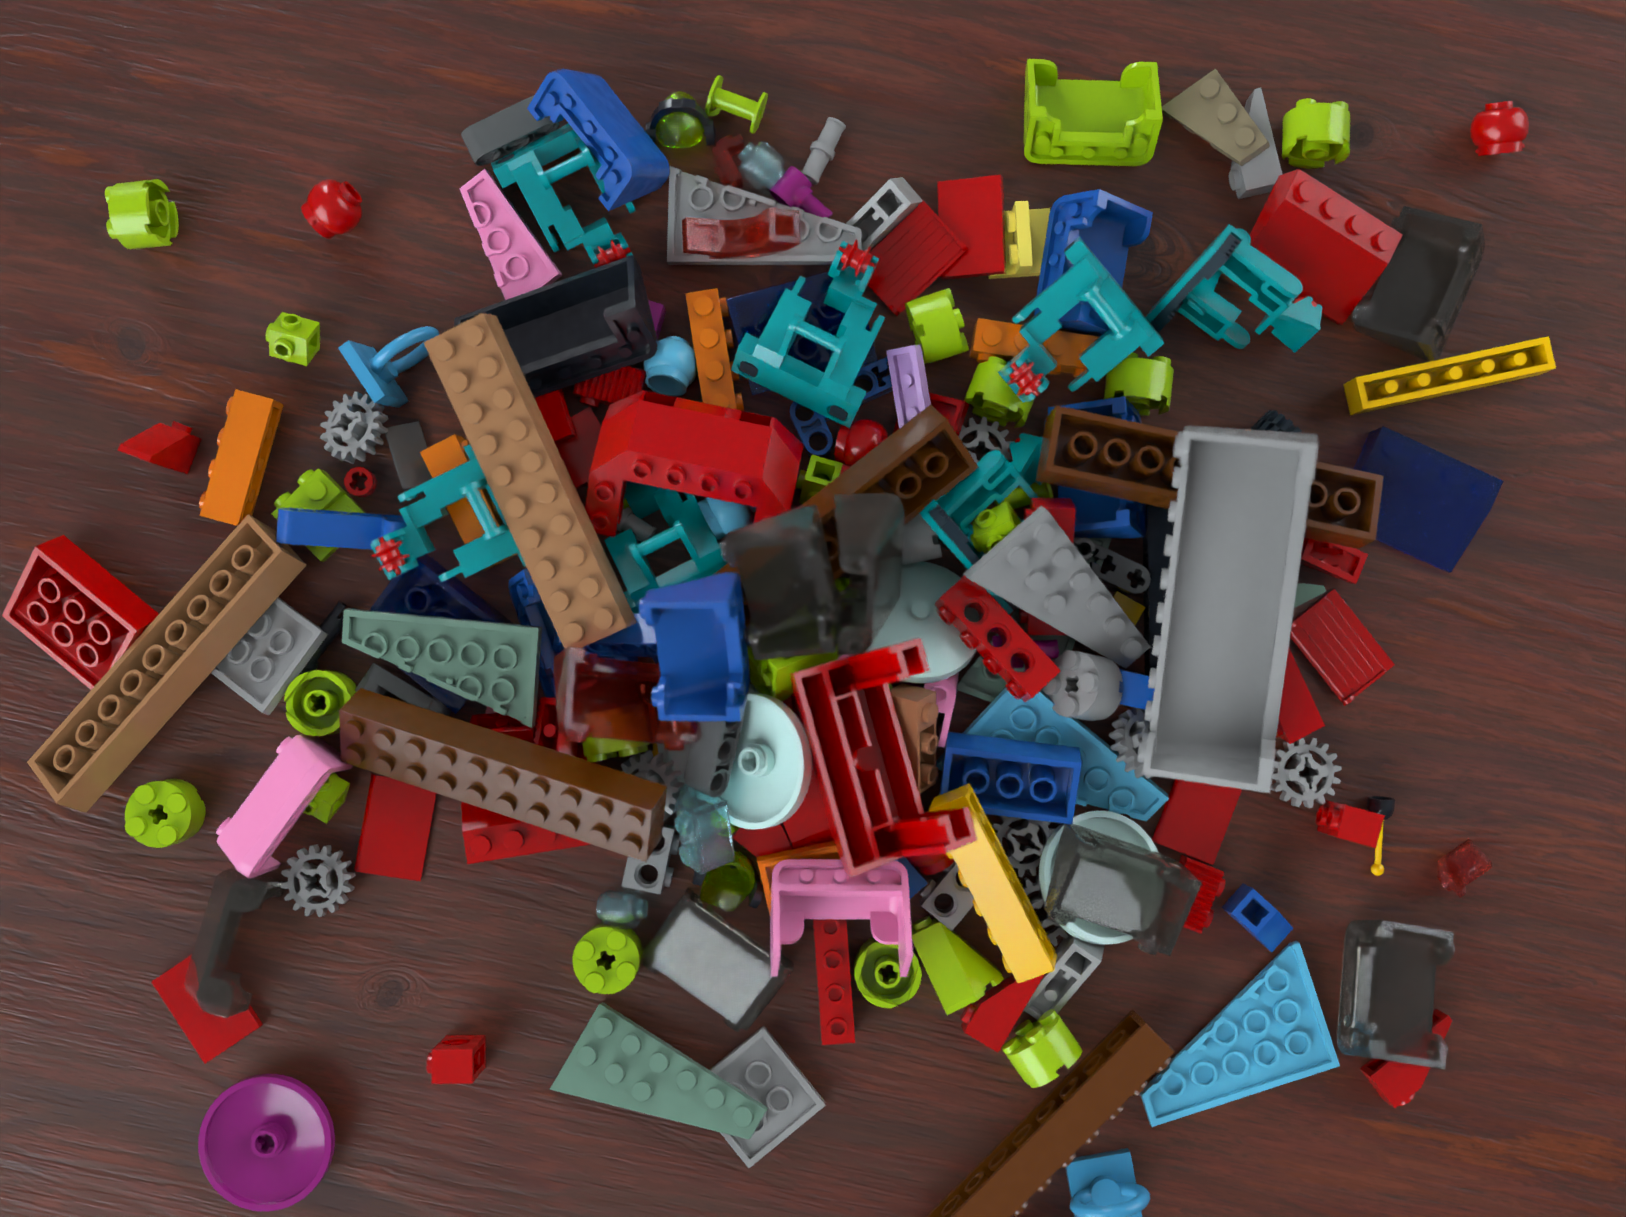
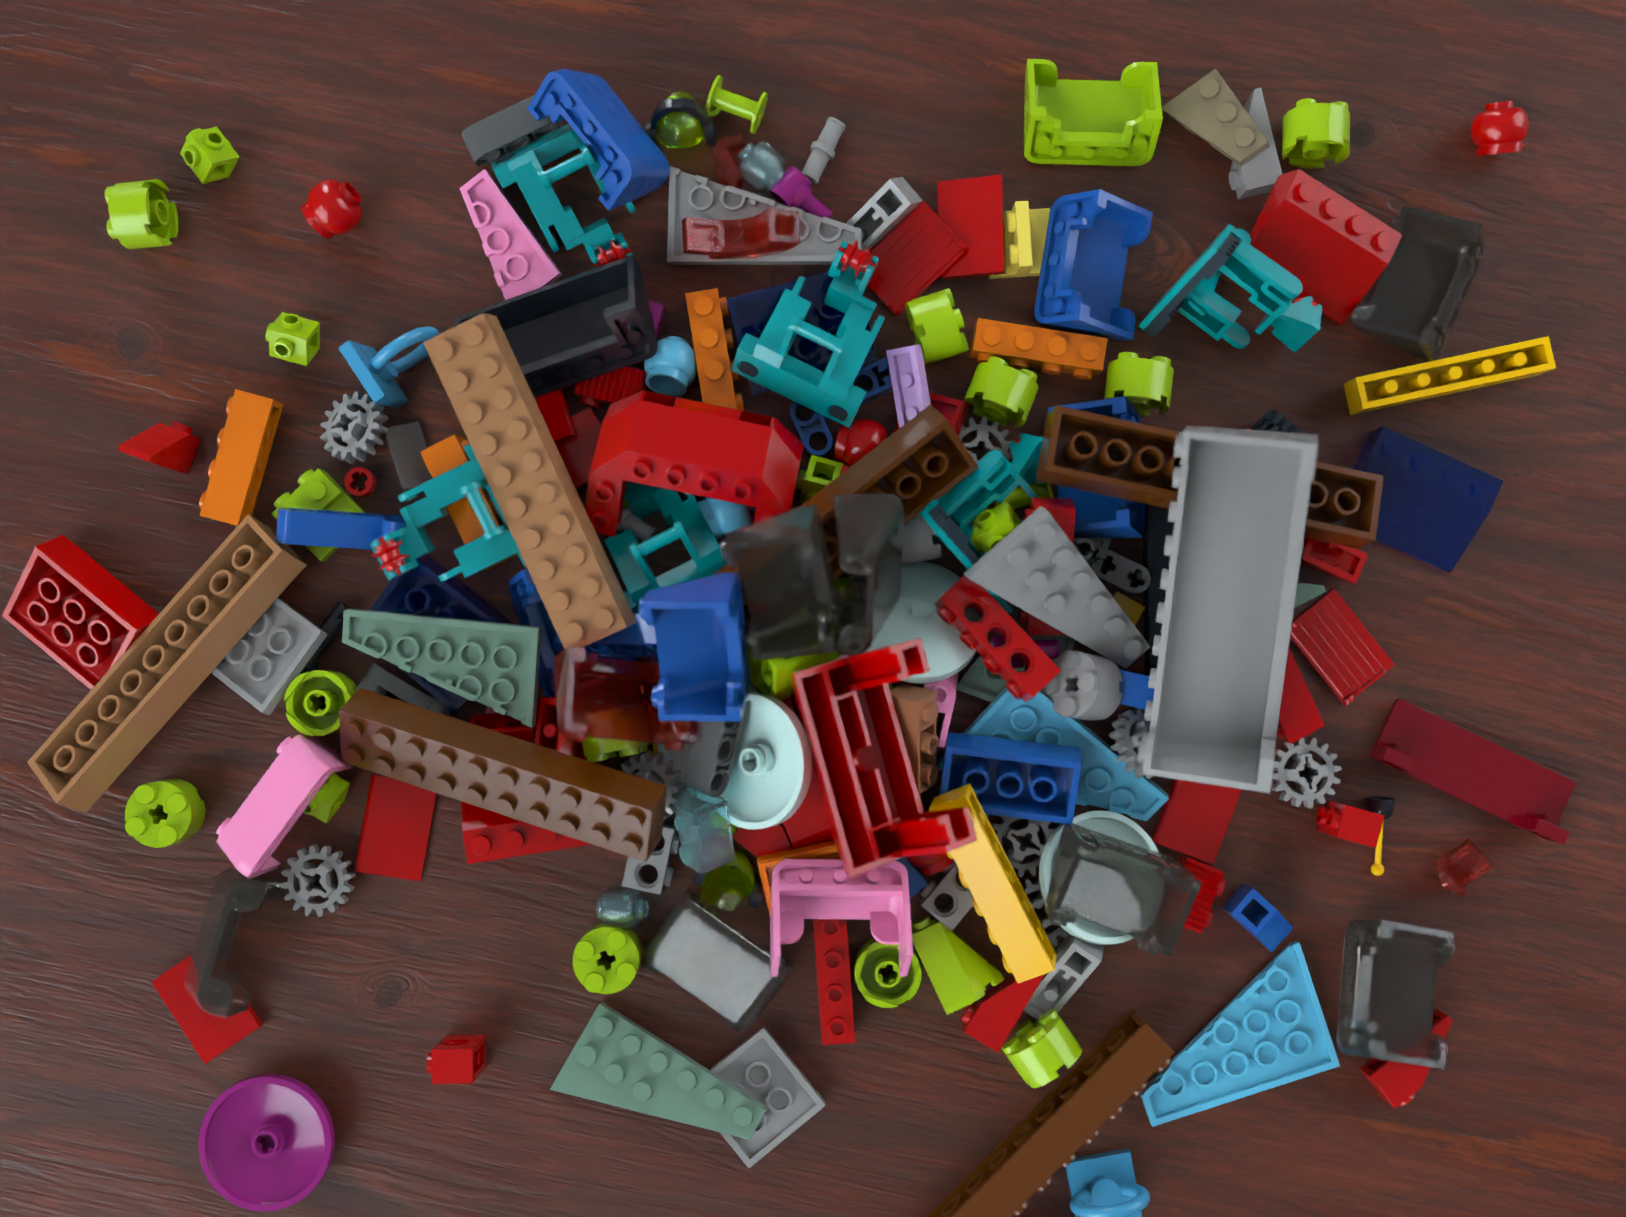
teal container [998,236,1165,403] -> none
none -> lime brick [180,126,239,184]
none -> dark red bracket [1369,699,1576,845]

